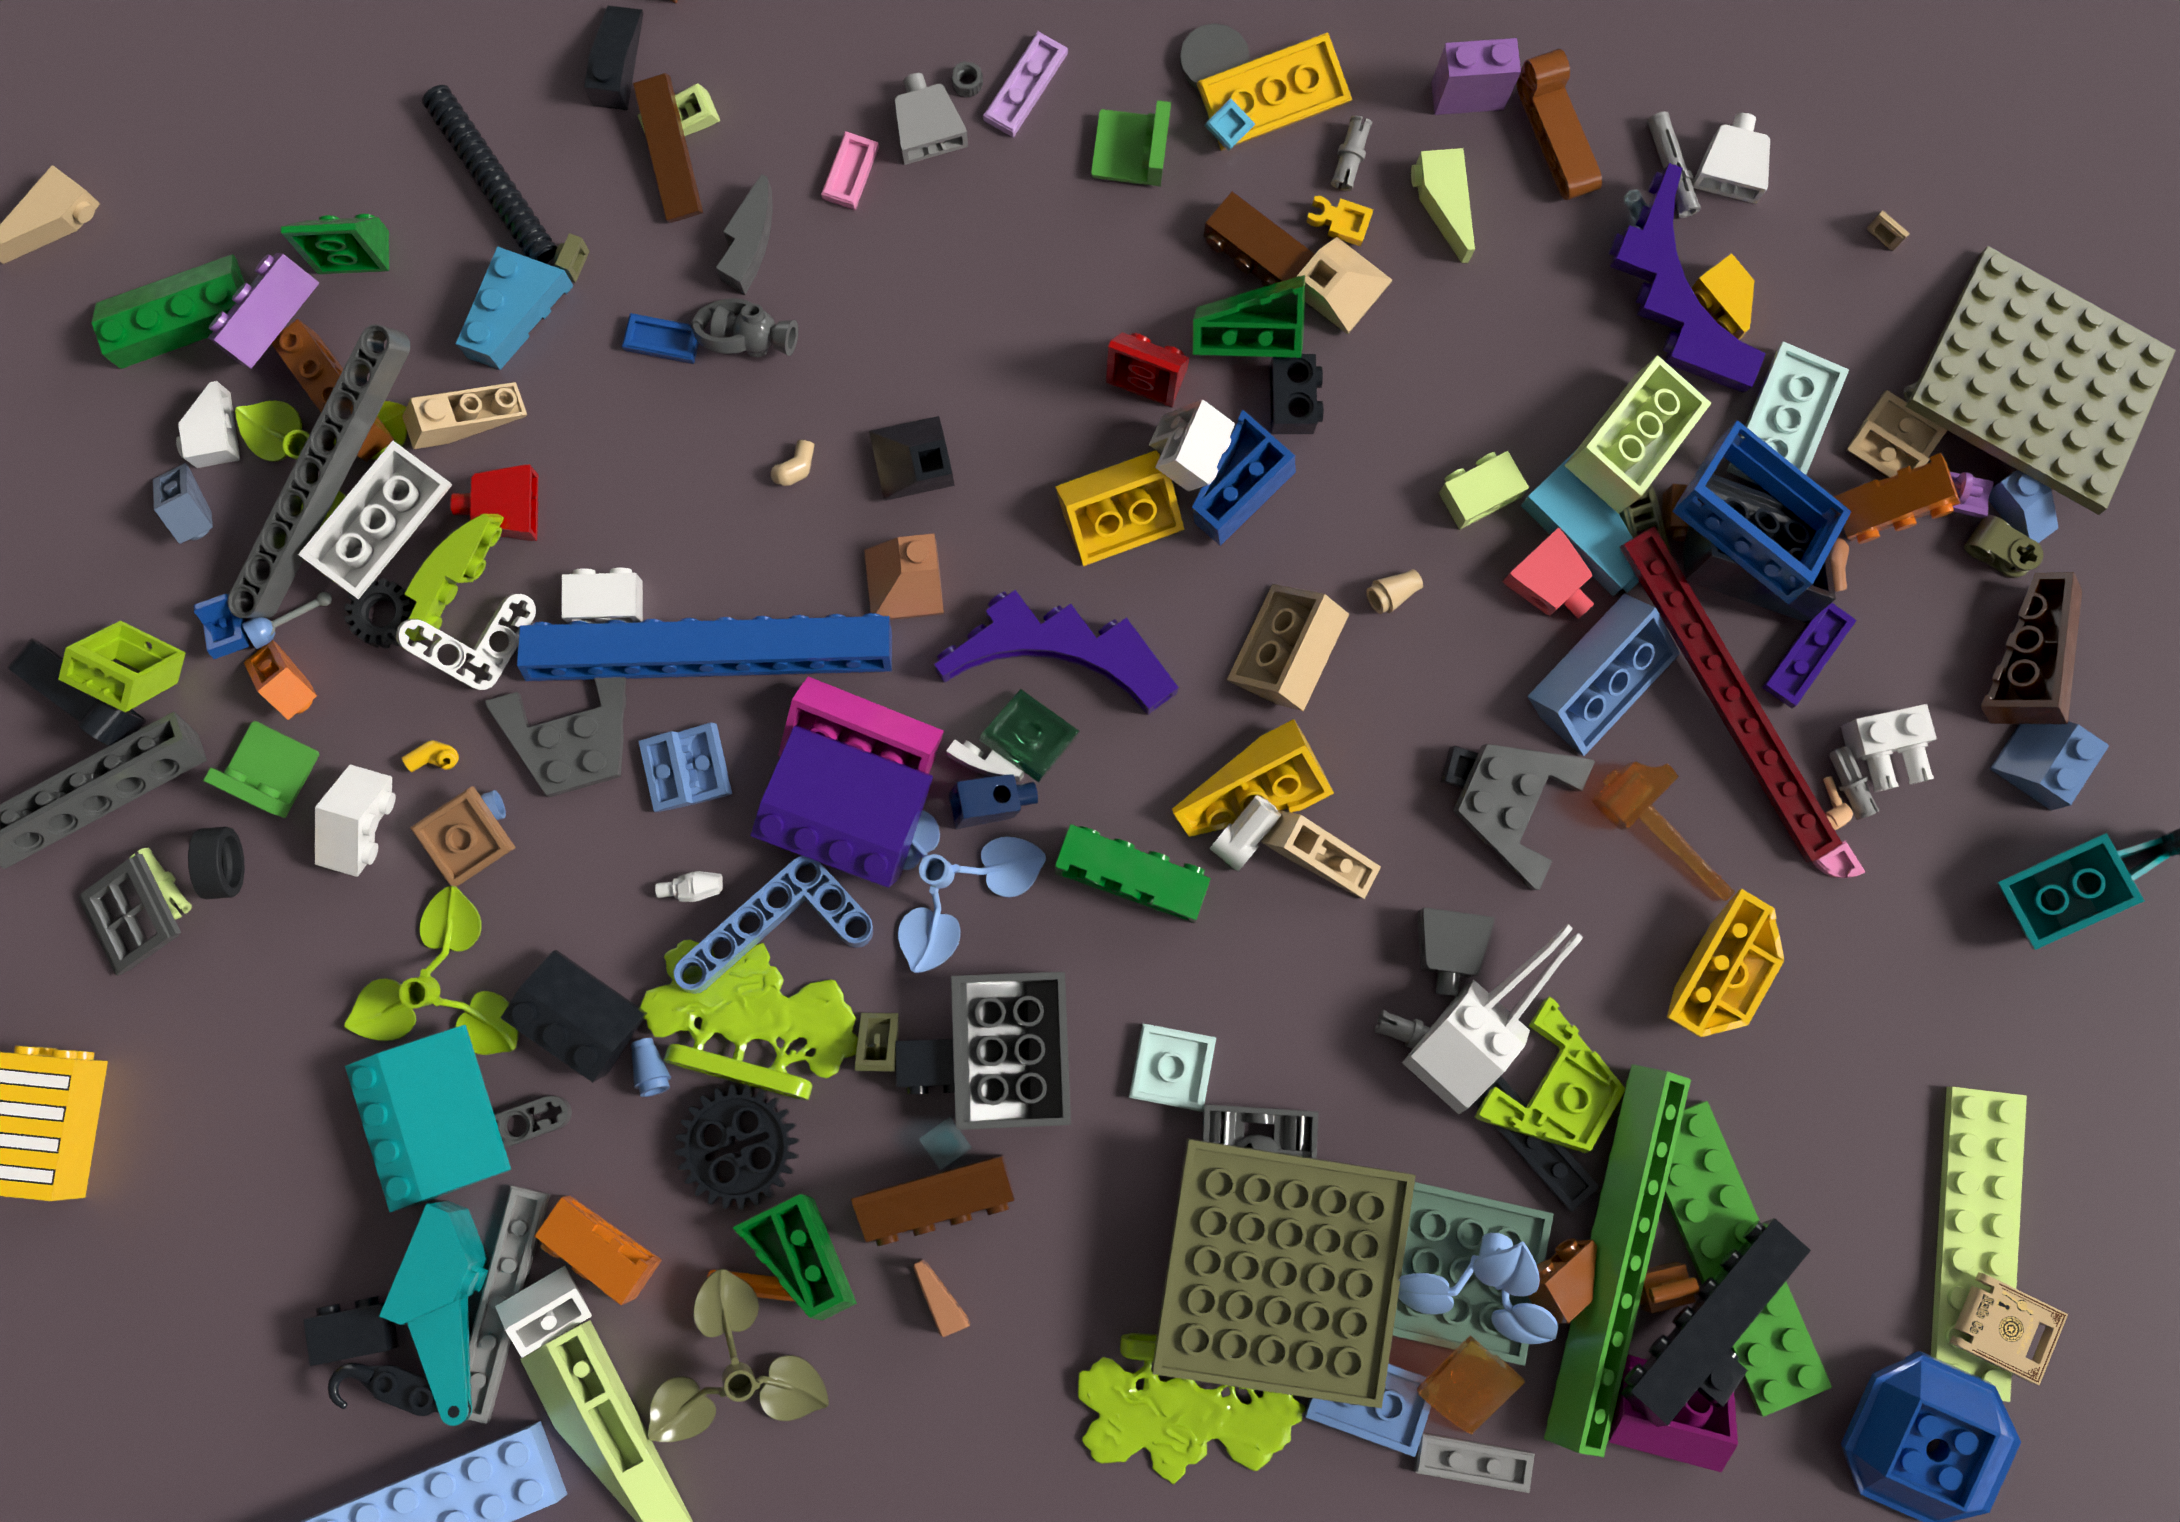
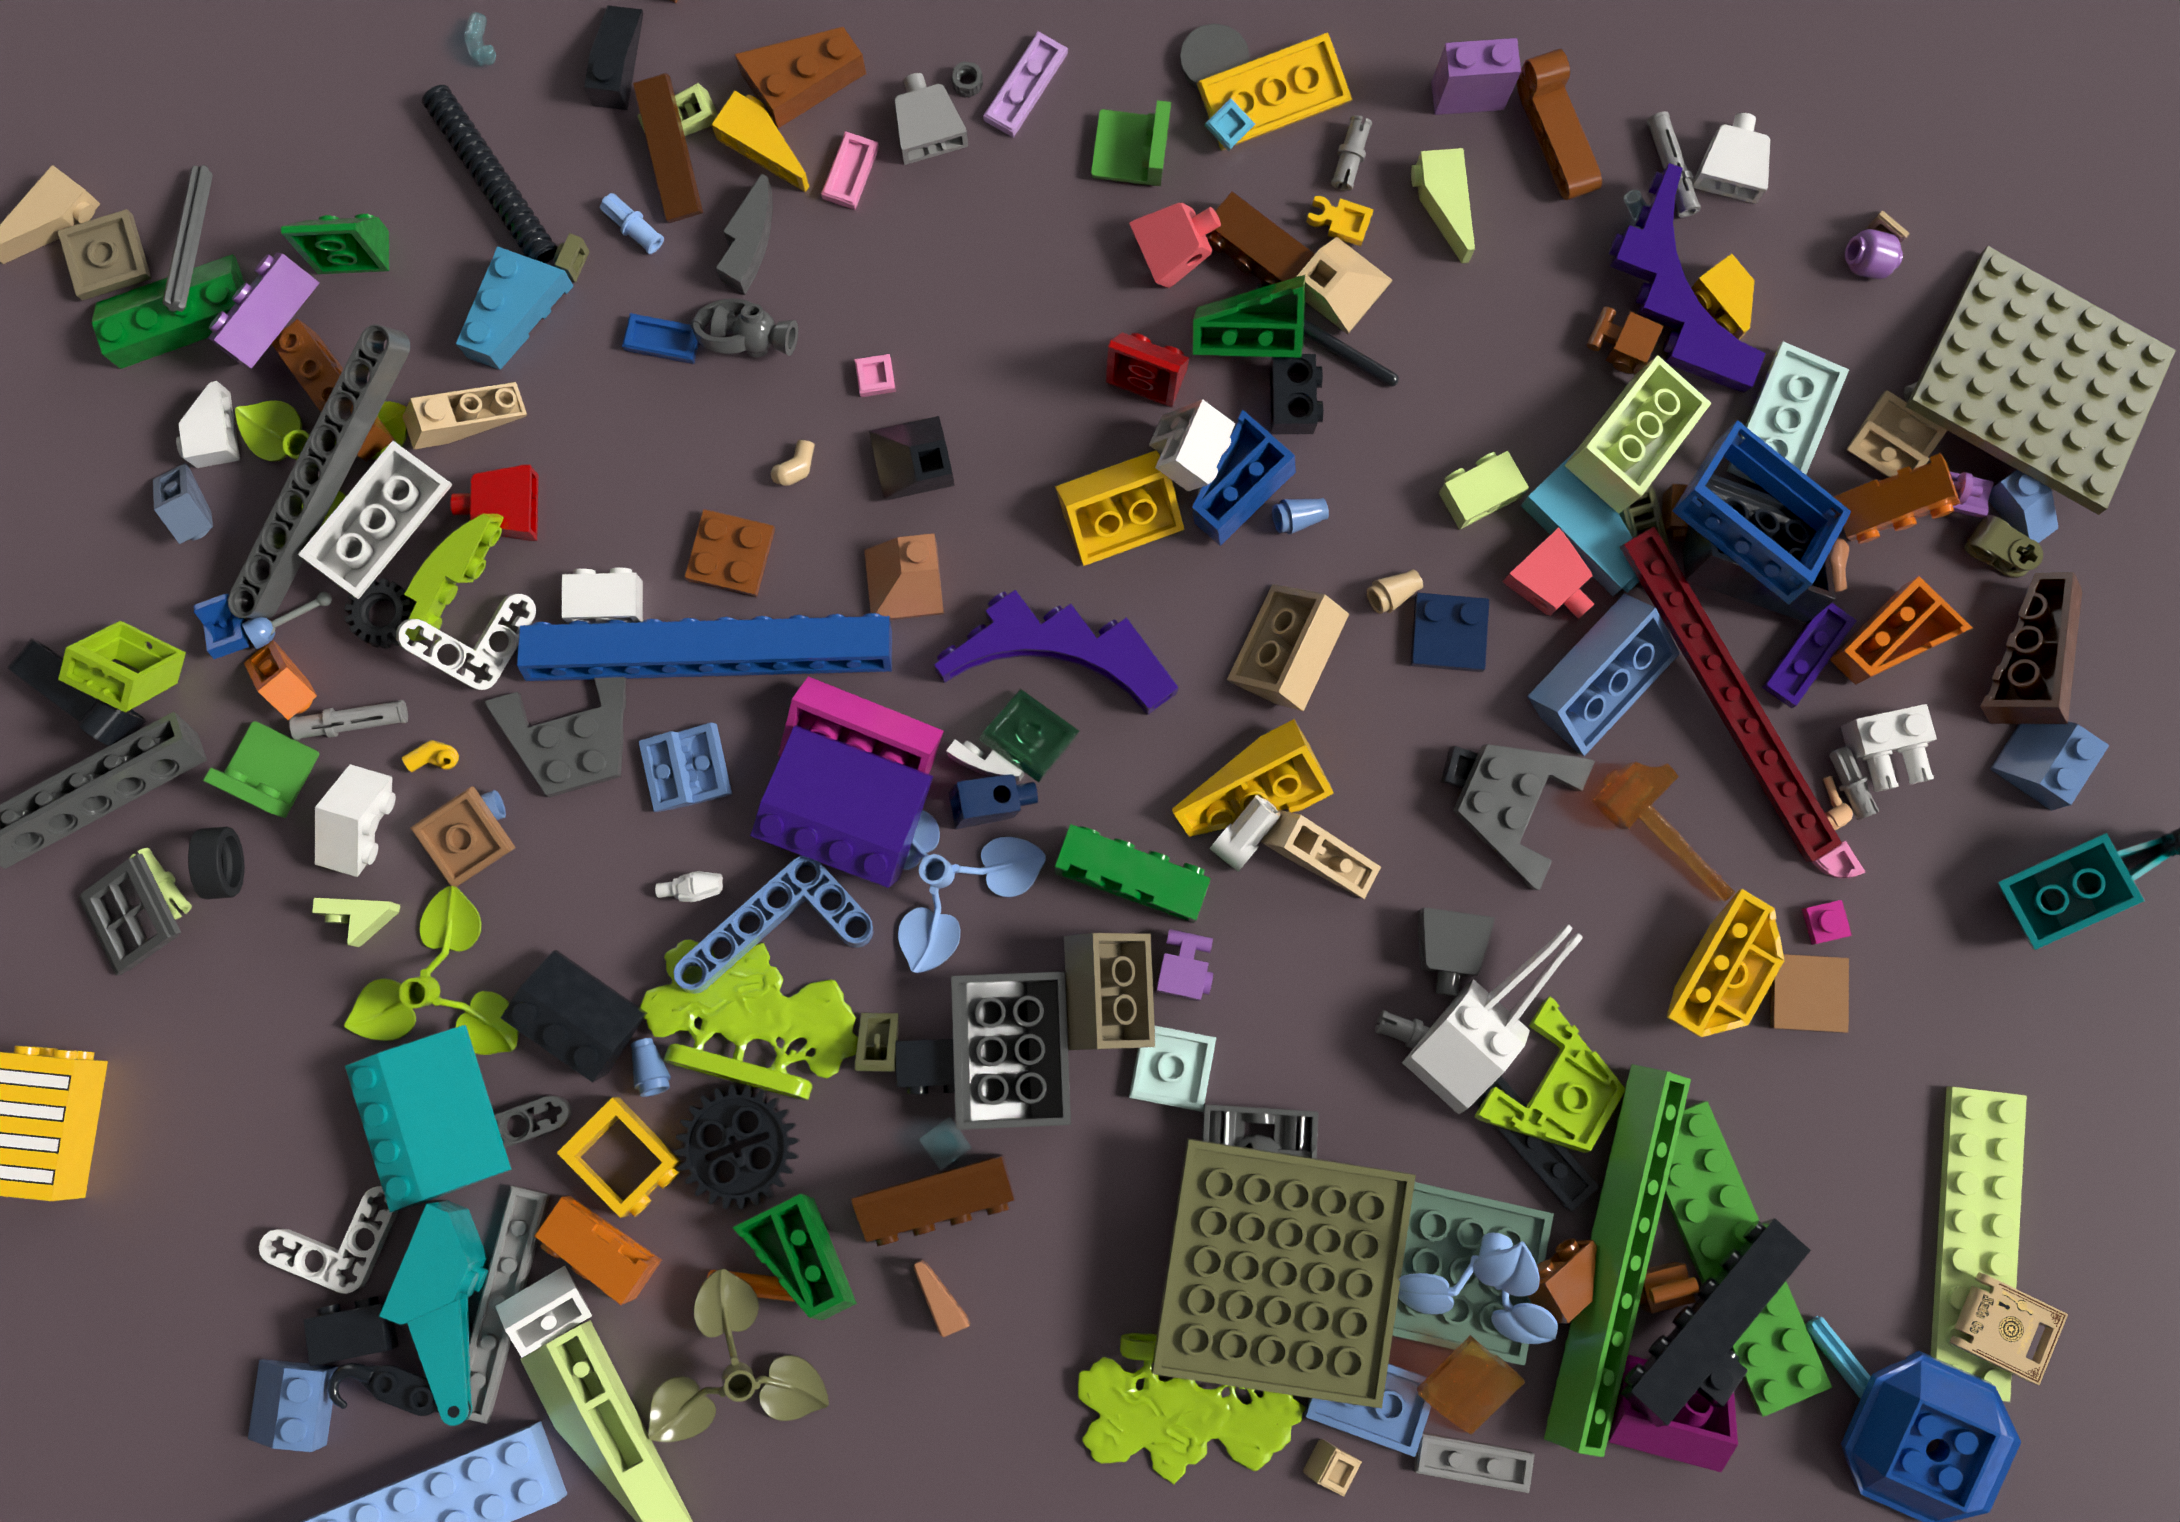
none -> dark tan plate [58,209,152,301]
none -> dark grey axle [162,165,213,312]
none -> medium blue slope [248,1359,338,1452]
none -> white beam [259,1186,399,1294]
none -> light grey pin [290,700,408,740]
none -> yellowish green slope [312,898,400,947]
none -> clear light blue arm [464,12,496,66]
none -> yellow window [557,1097,682,1218]
none -> light blue axle [600,193,664,254]
none -> dark orange plate [685,509,775,597]
none -> yellow slope [712,91,809,193]
none -> dark orange wedge [735,27,866,128]
none -> bright pink tile [854,354,896,397]
none -> dark tan brick [1064,933,1155,1050]
none -> coral torso [1129,203,1221,288]
none -> medium lavender brick [1155,929,1213,1001]
none -> black piece [1254,283,1399,387]
none -> medium blue cone [1272,498,1329,535]
none -> tan slope [1303,1439,1362,1496]
none -> dark blue plate [1411,592,1489,672]
none -> dark orange brick [1586,307,1663,374]
none -> medium nougat tile [1770,954,1849,1033]
none -> dark pink plate [1802,900,1852,945]
none -> medium azure axle [1805,1316,1871,1399]
none -> orange wedge [1829,576,1973,685]
none -> medium lavender head [1845,229,1903,279]

